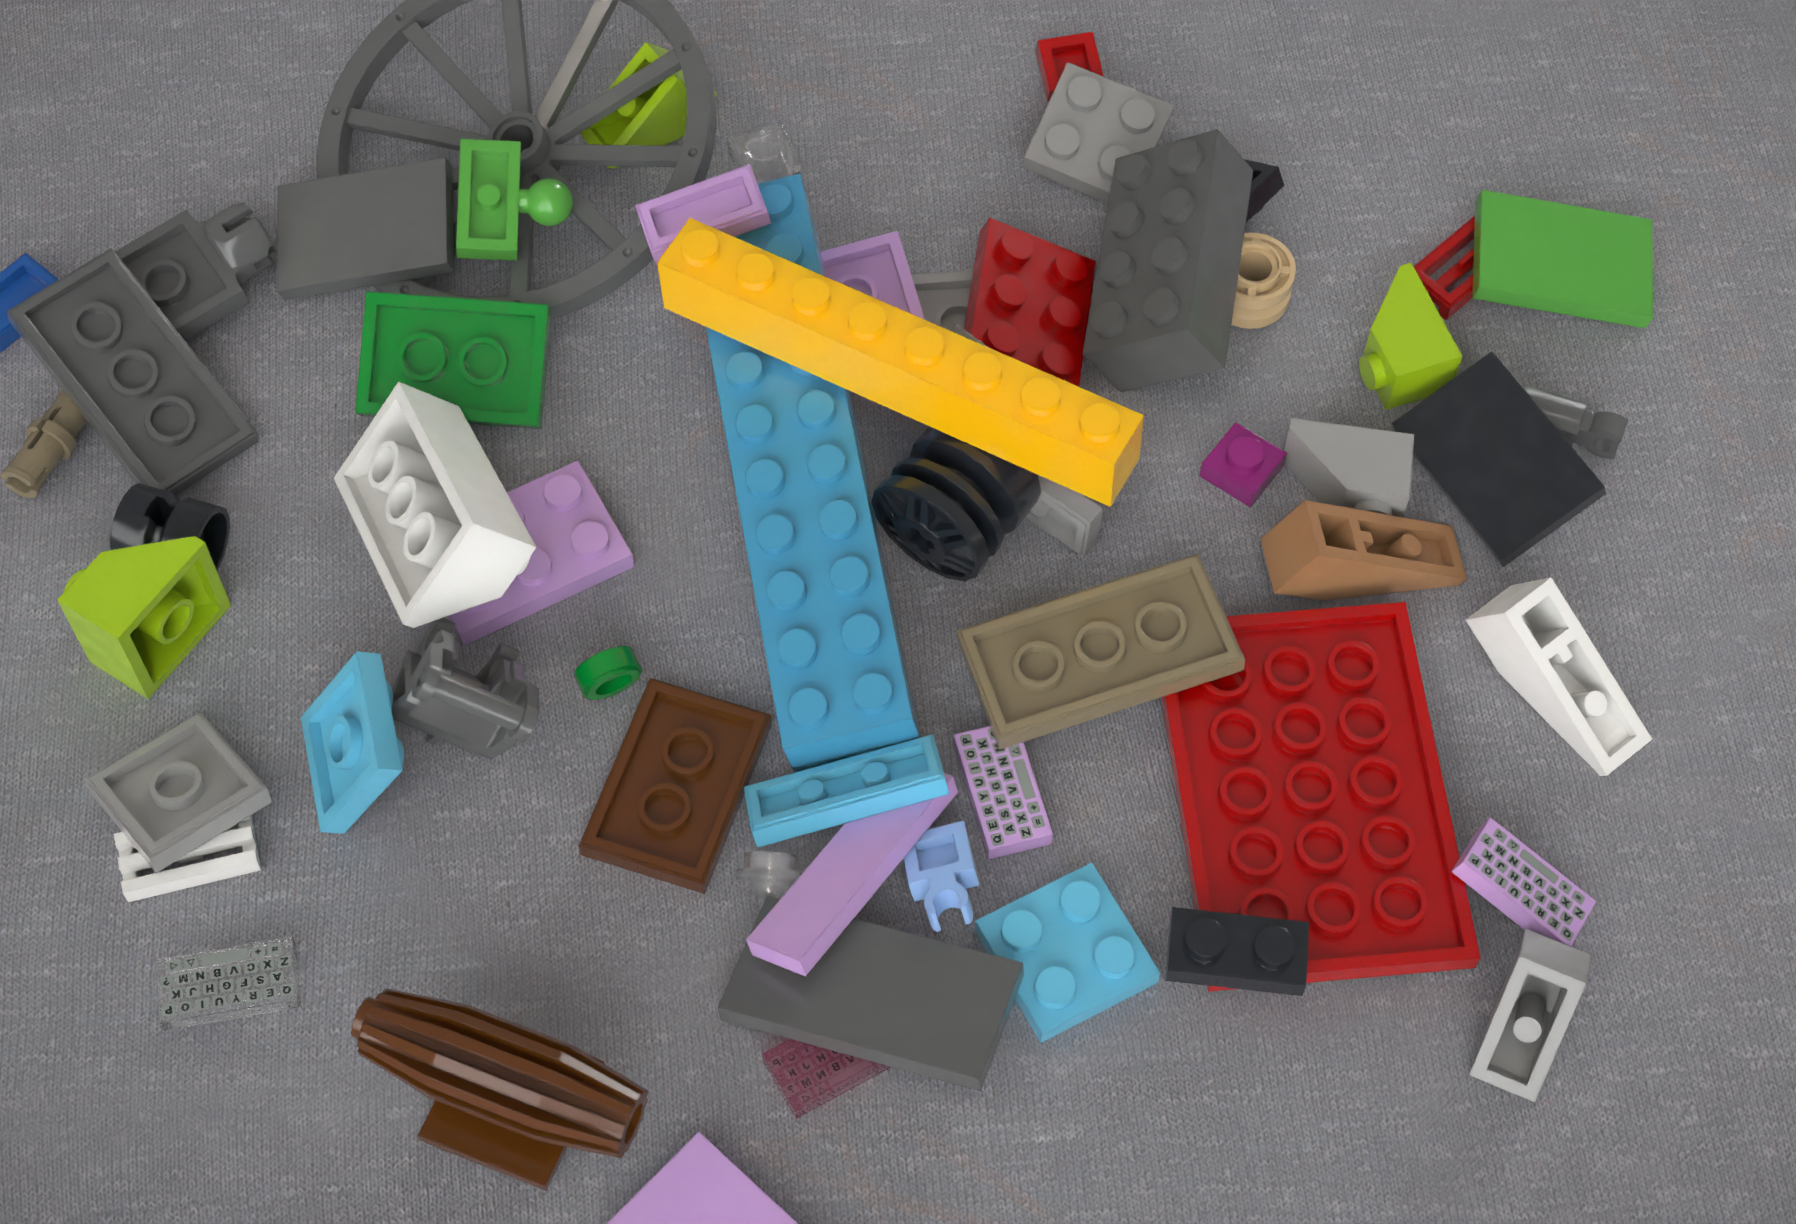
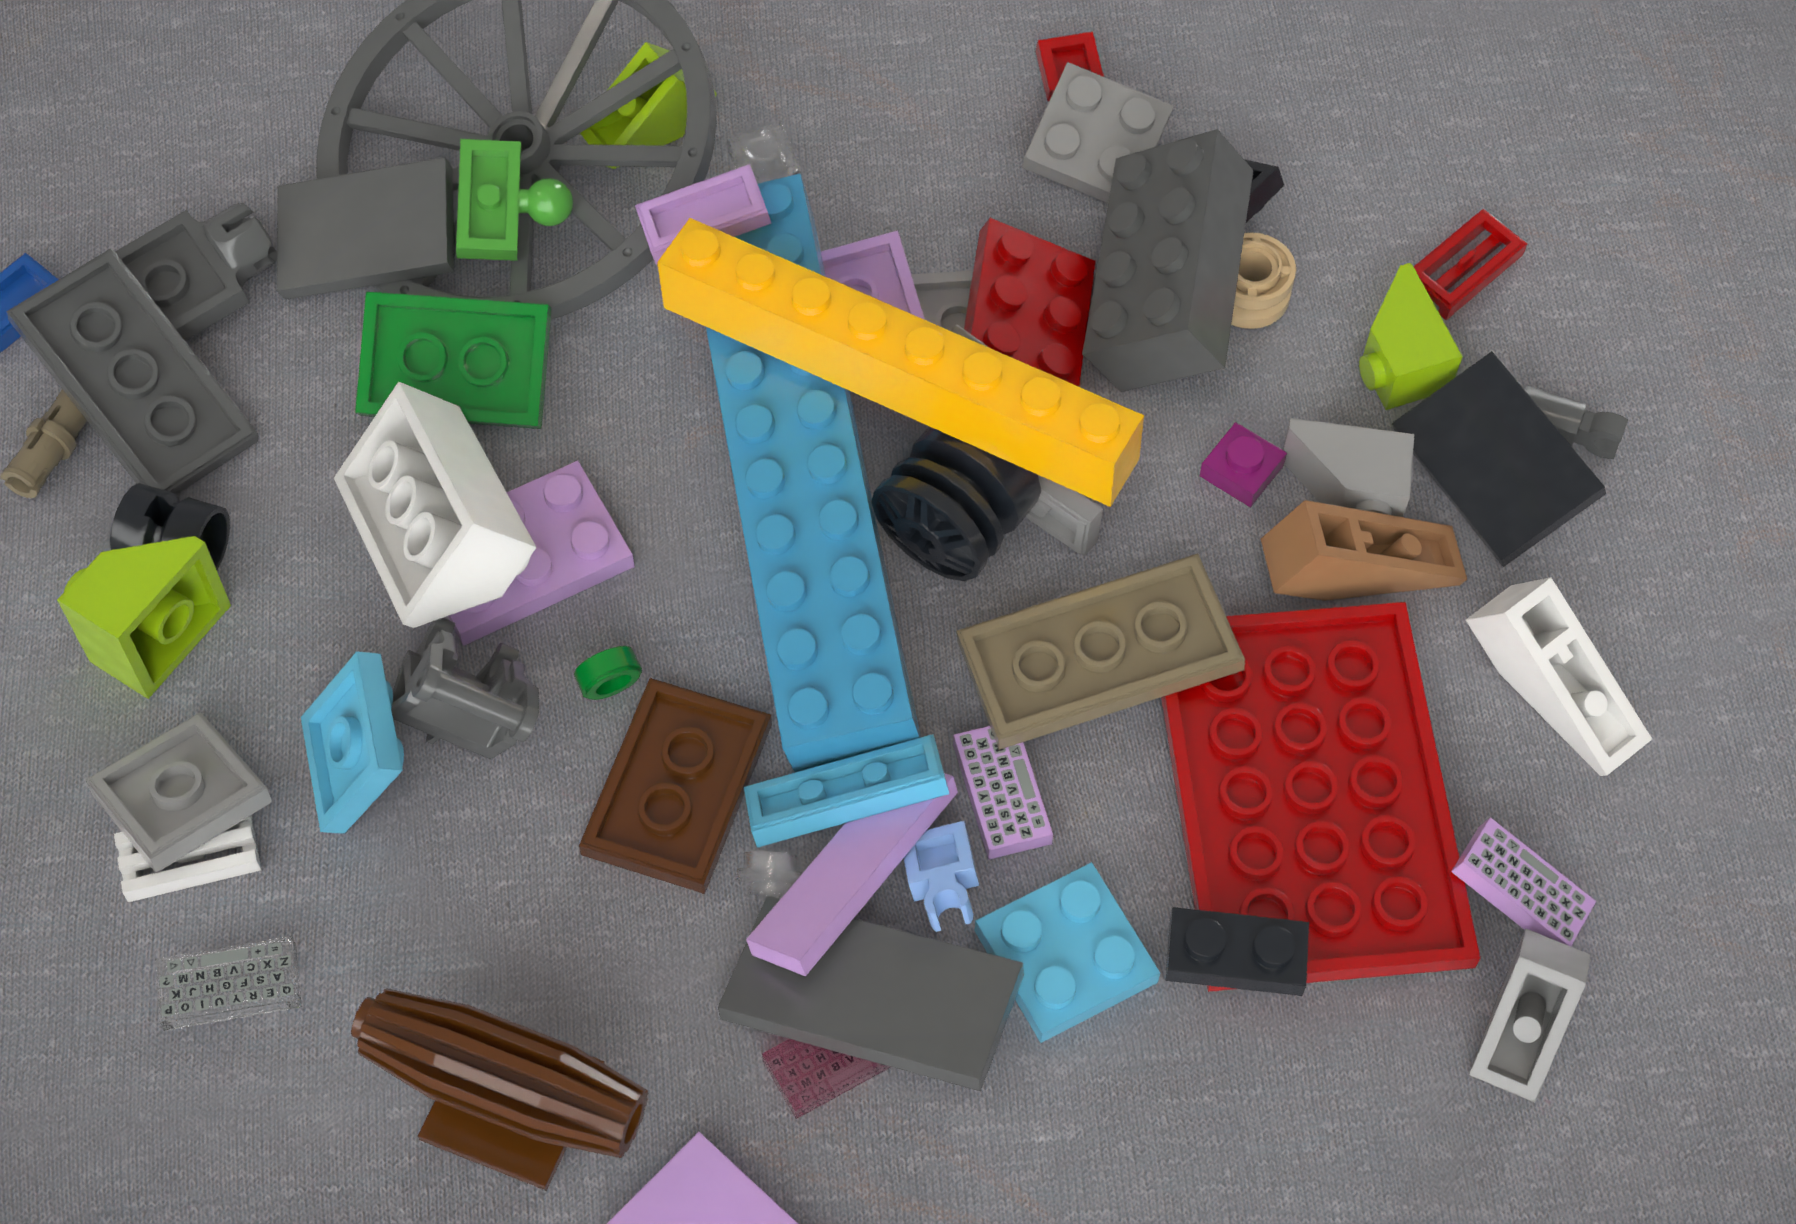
bright green tile [1473,190,1653,328] -> none

